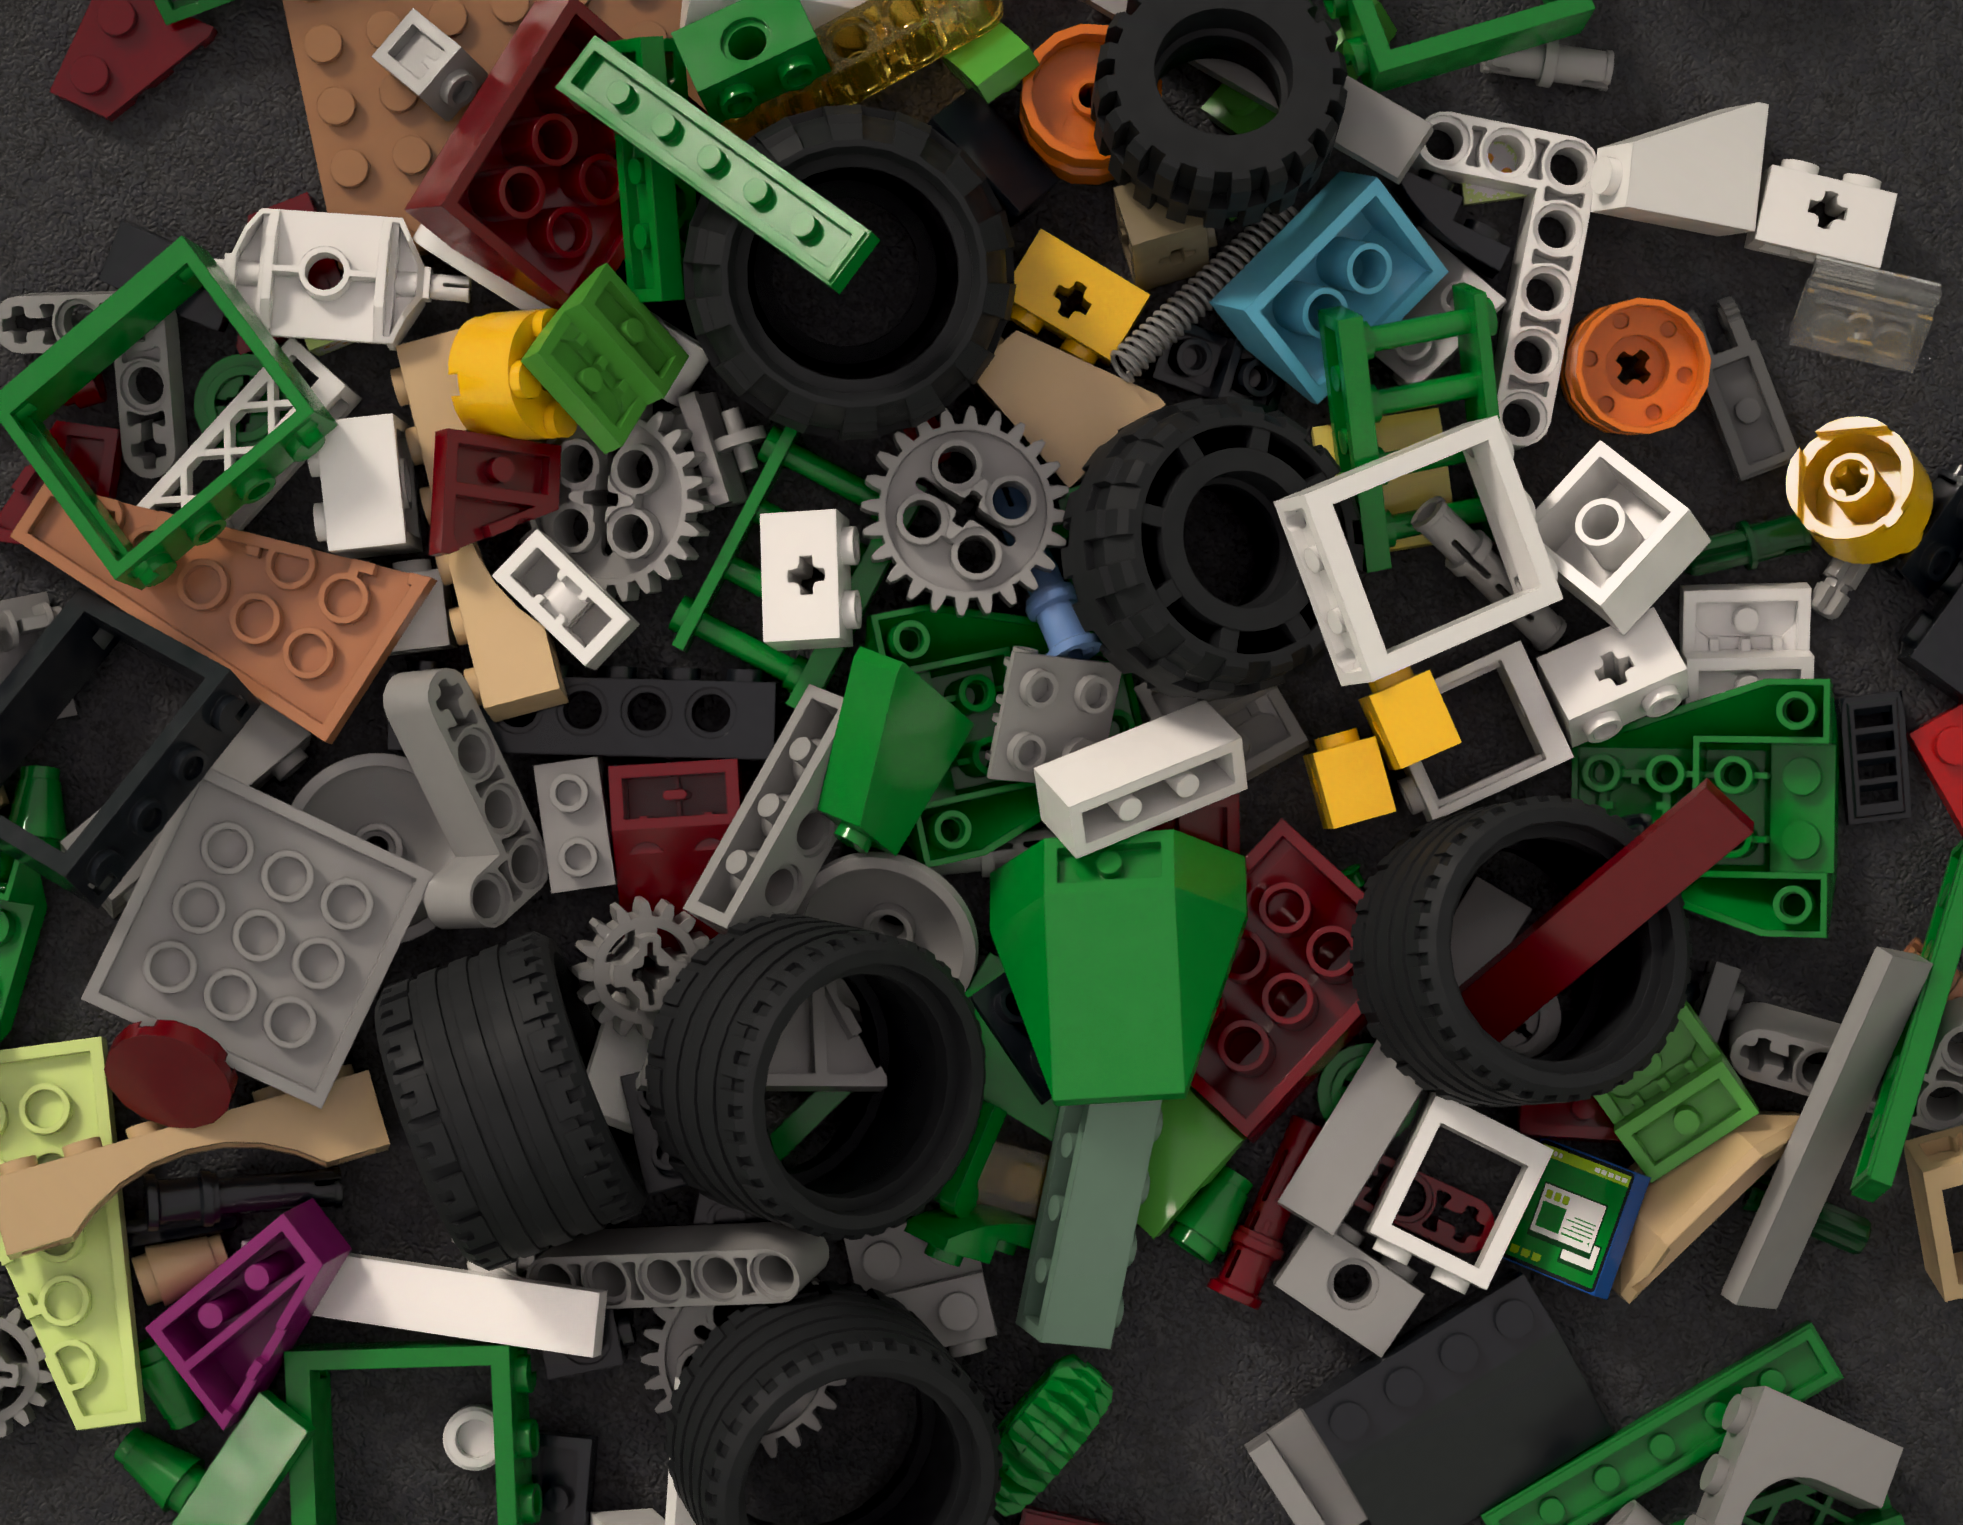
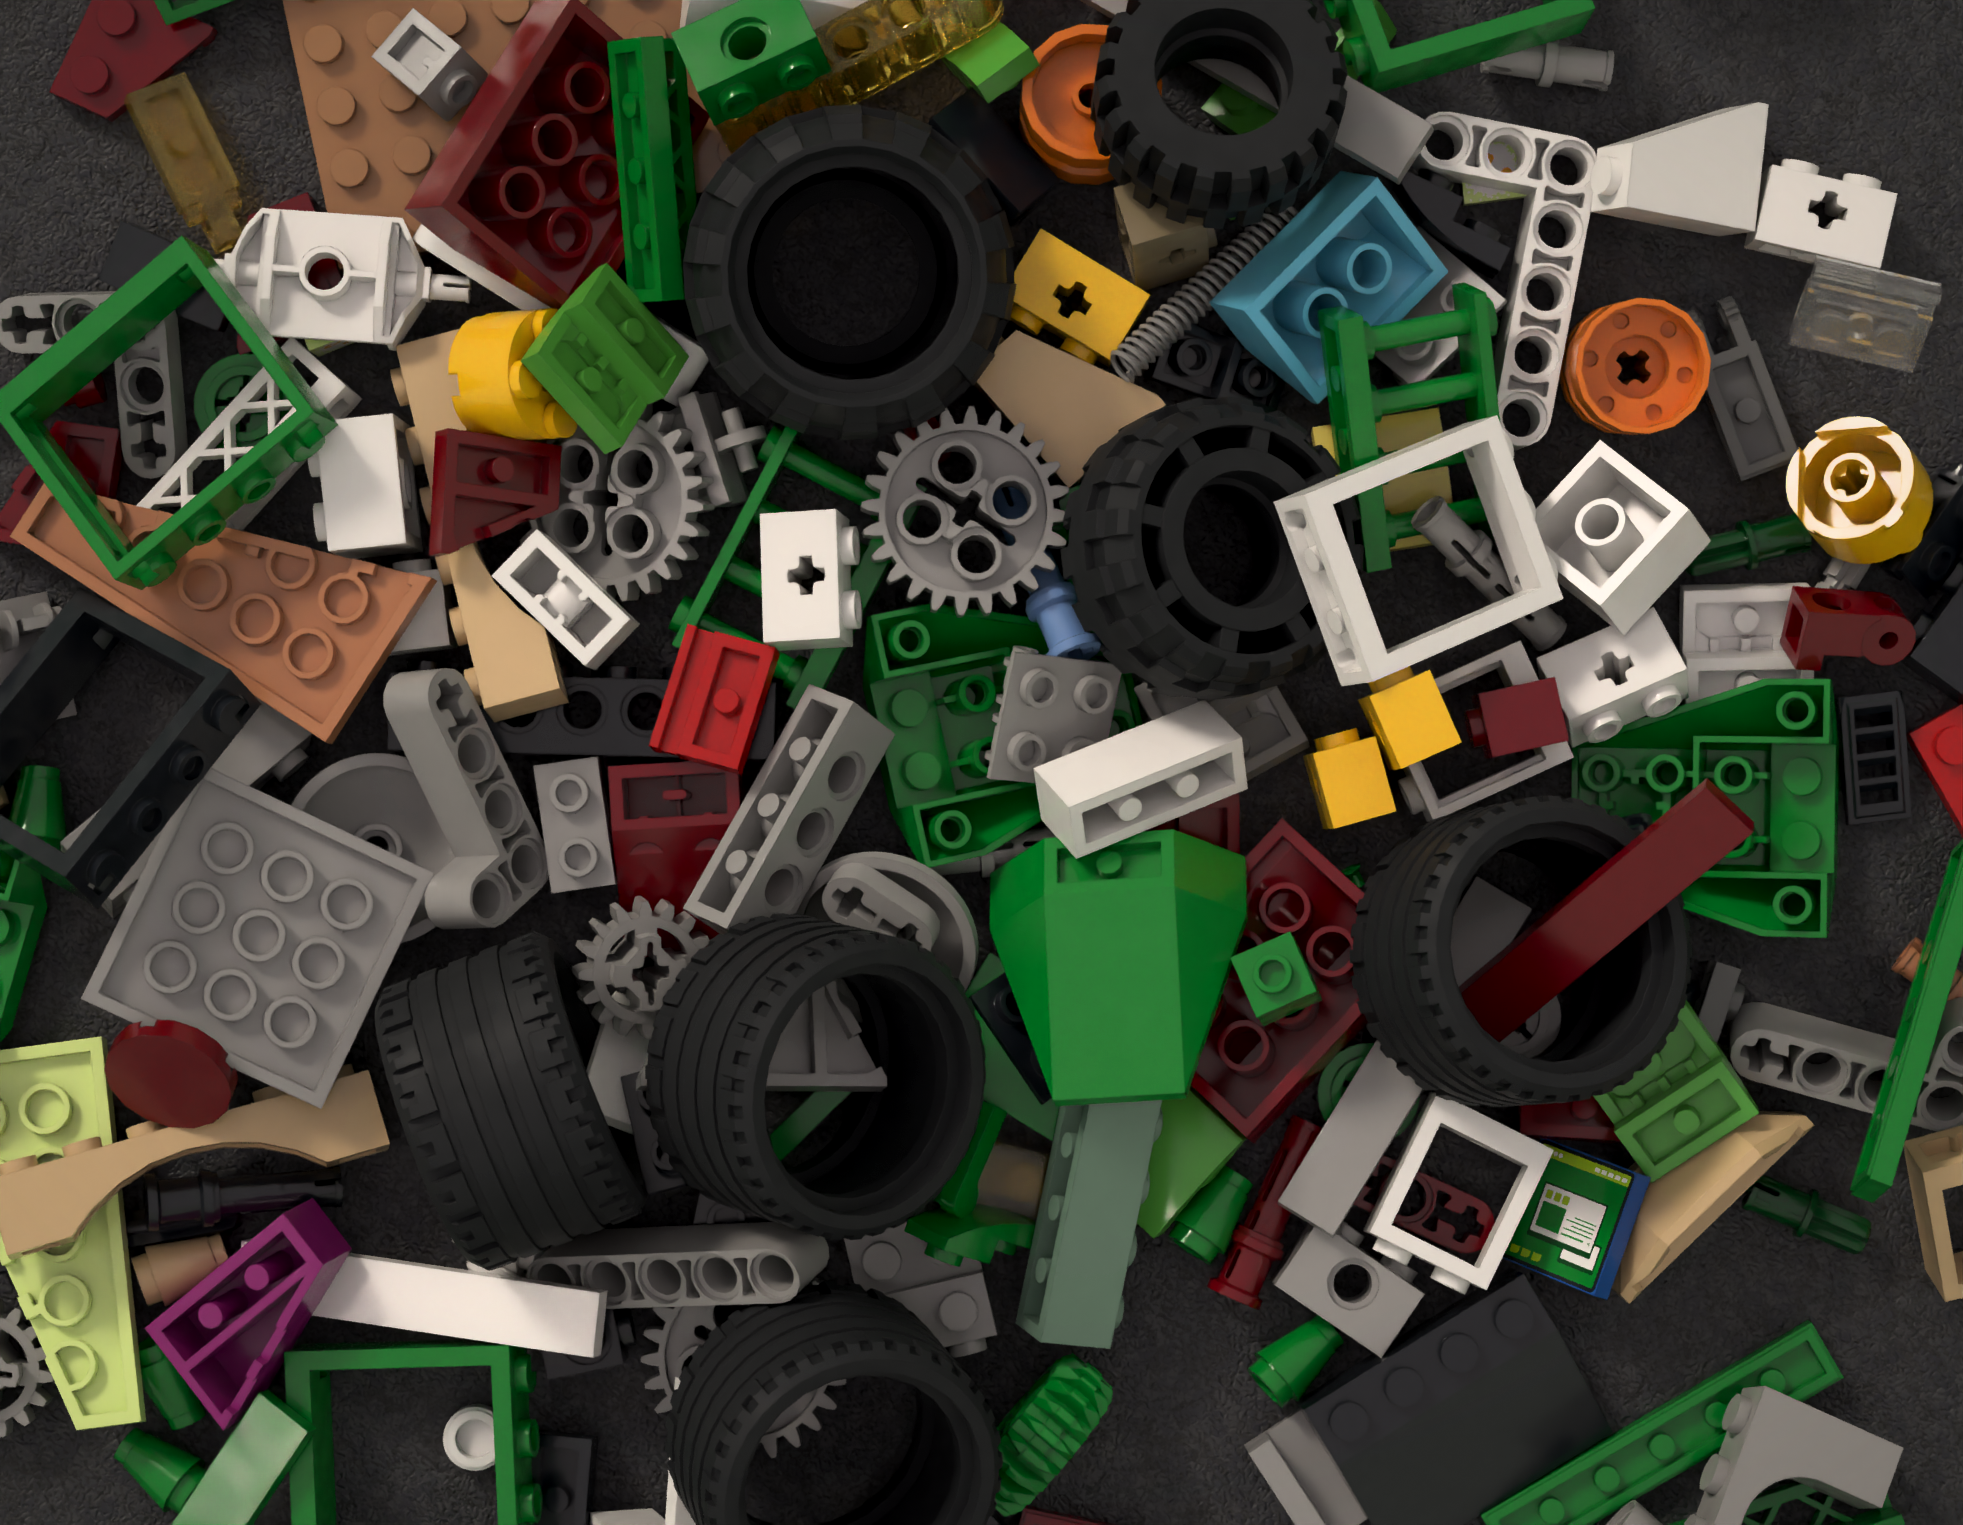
tile [555,35,880,295] -> none
green slope [817,646,975,856] -> none
light grey tile [1721,946,1933,1310] -> none
none -> clear yellow hinge [124,72,242,254]
none -> red plate [649,624,780,775]
none -> light grey beam [822,863,940,951]
none -> green brick [1230,932,1323,1026]
none -> green cone [1248,1315,1344,1407]
none -> dark red brick [1464,677,1569,759]
none -> dark red leg [1780,586,1916,671]

